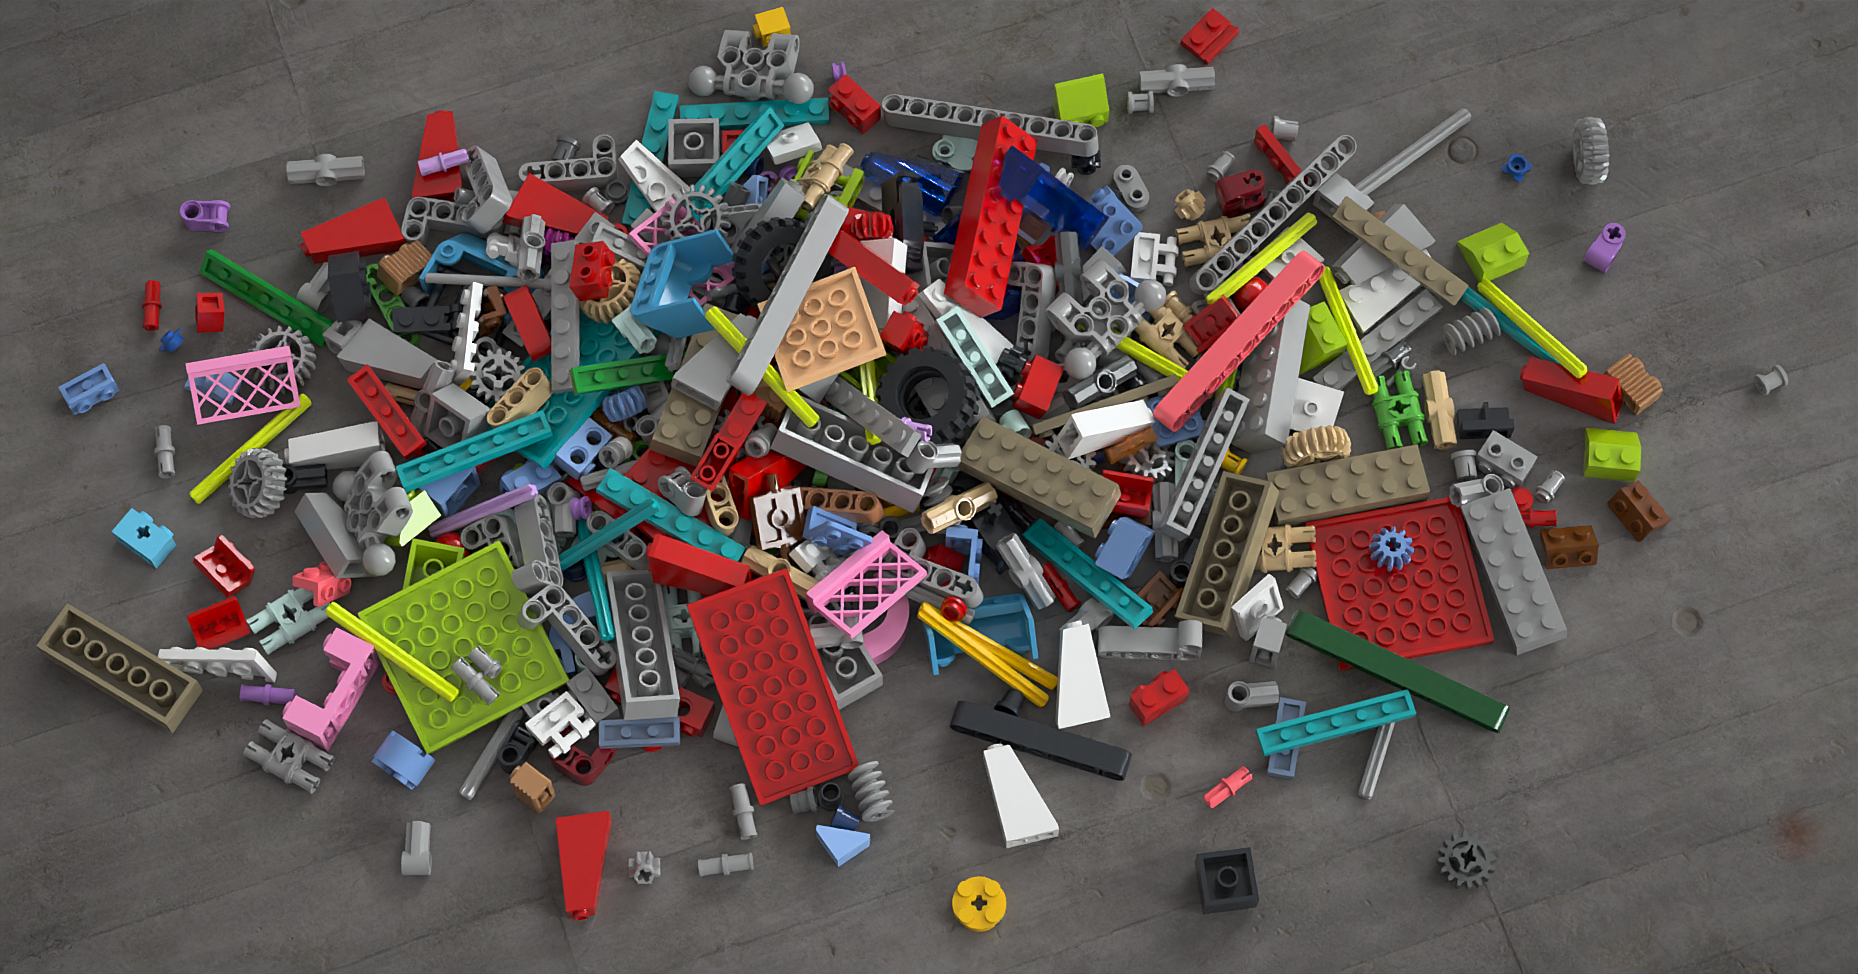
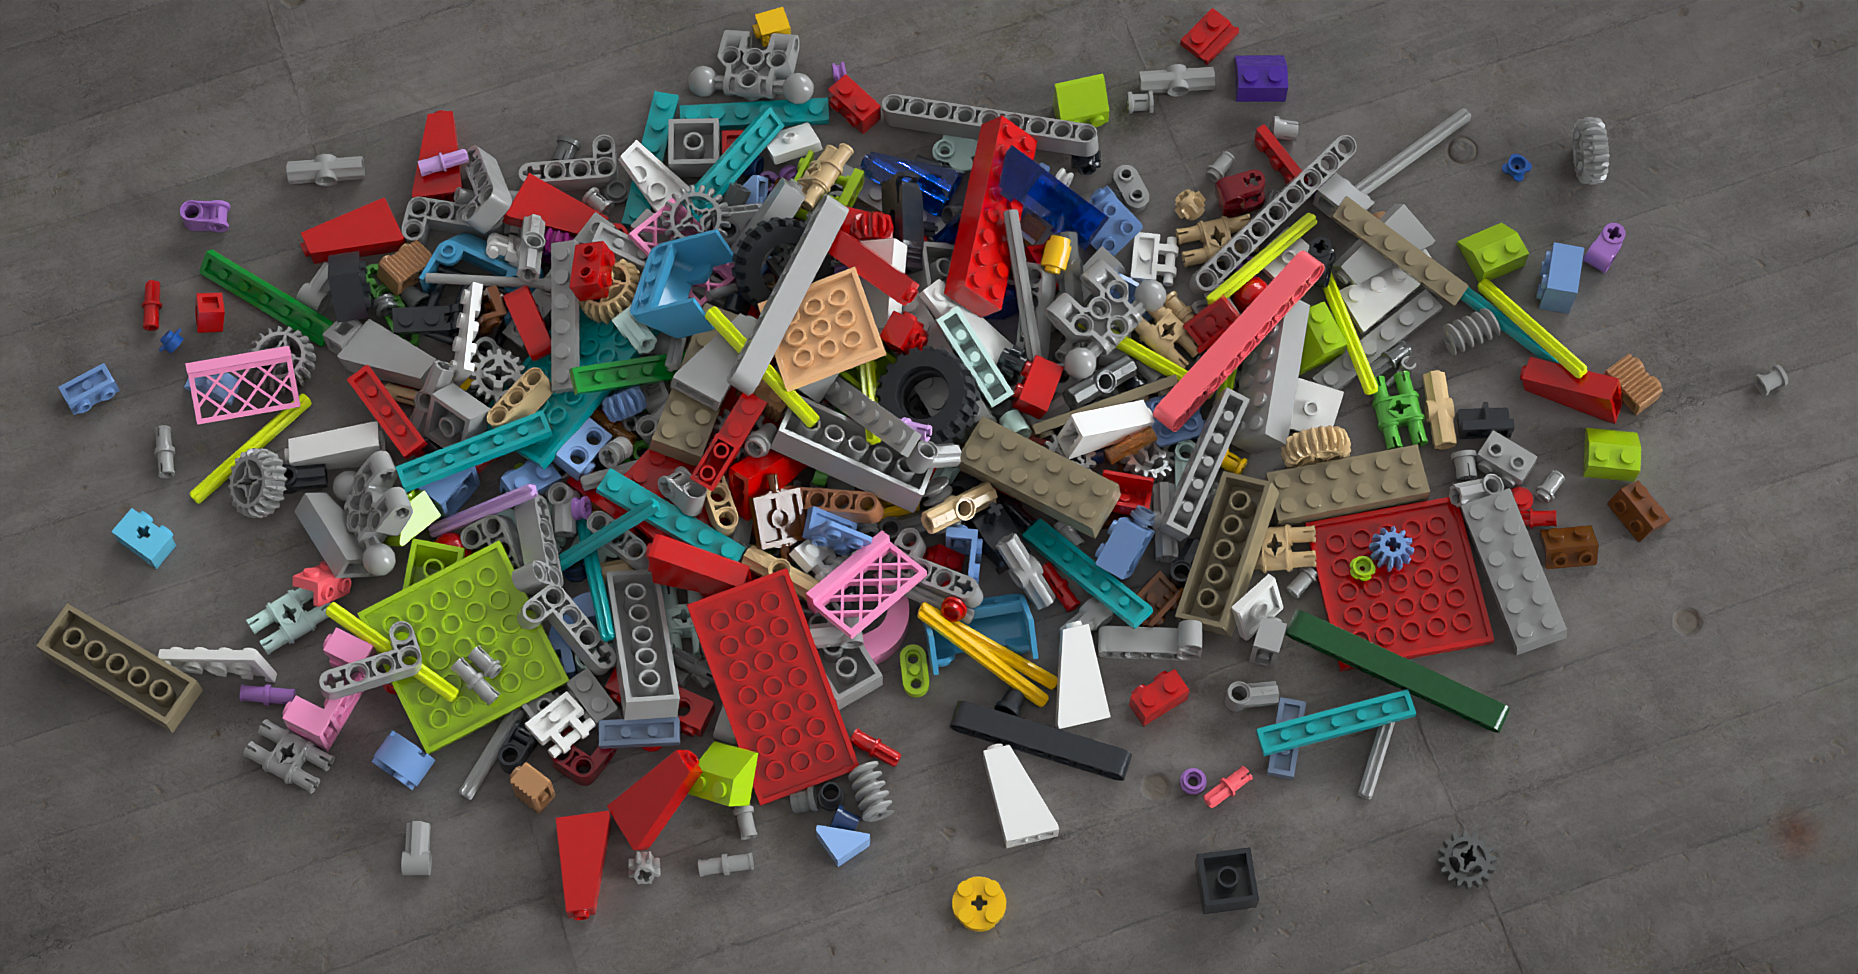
red bracket [187,596,251,650] -> none
red bracket [193,535,255,598] -> none
none -> light grey beam [319,621,422,700]
none -> dark grey bush [372,294,398,317]
none -> red slope [607,750,703,851]
none -> lime slope [688,741,758,806]
none -> red axle [850,728,901,767]
none -> lime plate [900,644,929,698]
none -> light grey axle [1003,209,1042,361]
none -> yellow brick [1041,235,1072,275]
none -> sand blue plate [1130,505,1156,528]
none -> medium lavender plate [1180,768,1207,795]
none -> dark purple slope [1234,55,1288,102]
none -> black piece [1308,236,1336,288]
none -> lime plate [1350,556,1375,581]
none -> medium blue brick [1536,242,1584,314]

